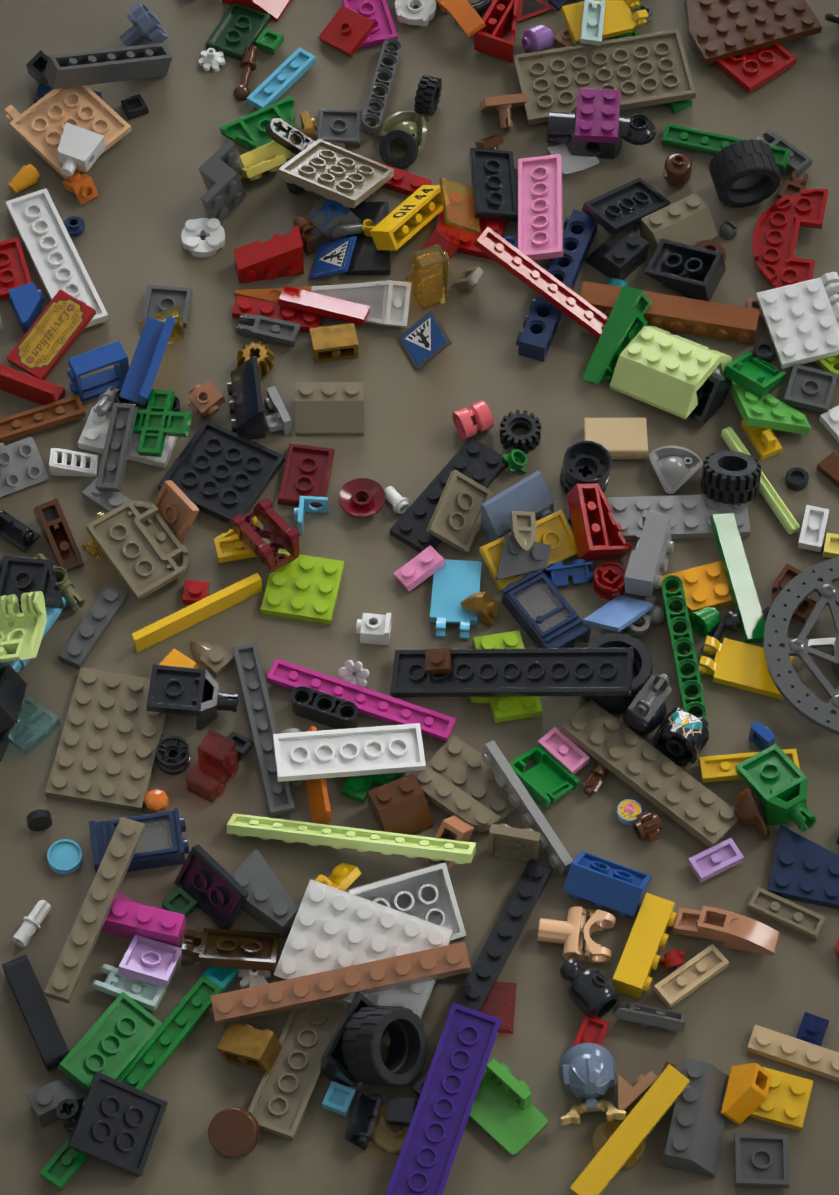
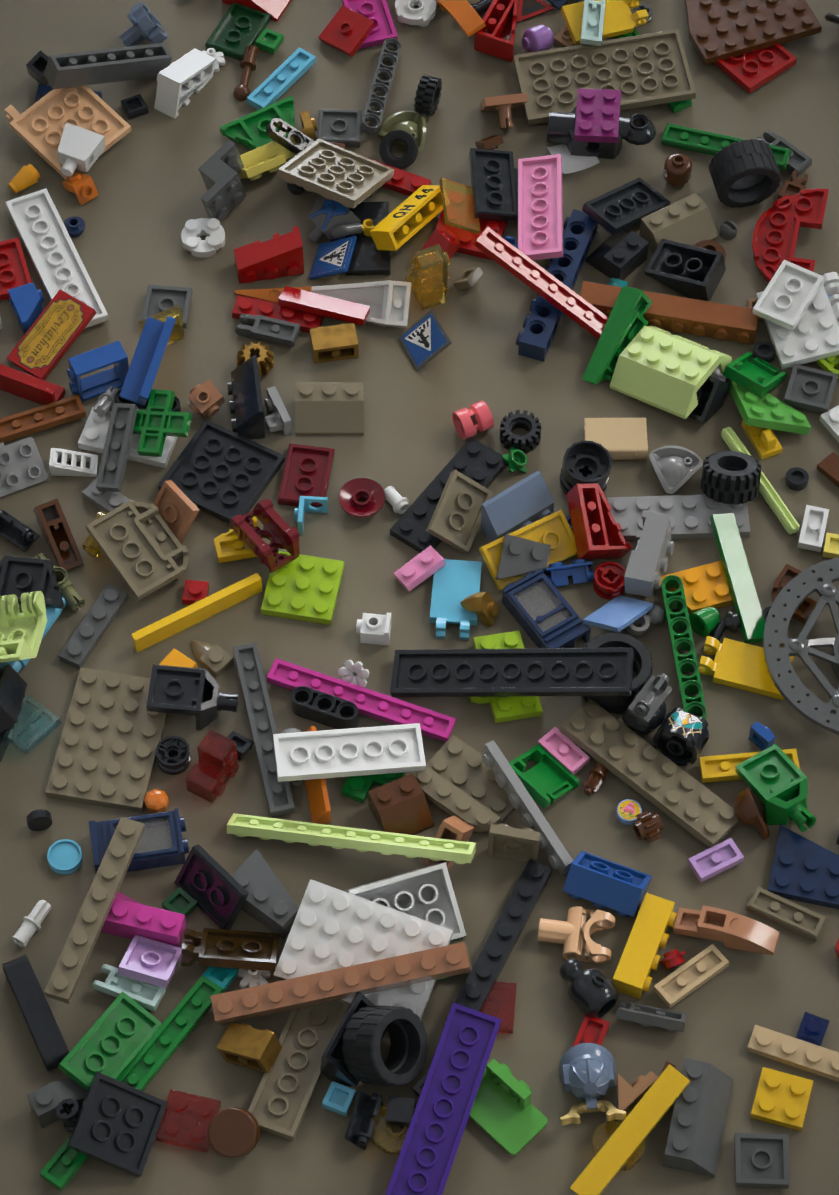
reddish brown plate [293,216,315,256] -> none
yellow hinge [314,862,362,891] -> none
reddish brown plate [425,647,451,675] -> none
dark tan plate [510,511,536,552] -> none
light orange slope [721,1063,772,1125] -> none
none -> white wedge [154,49,216,119]
none -> clear red plate [156,1089,221,1153]
none -> white plate [753,260,824,331]

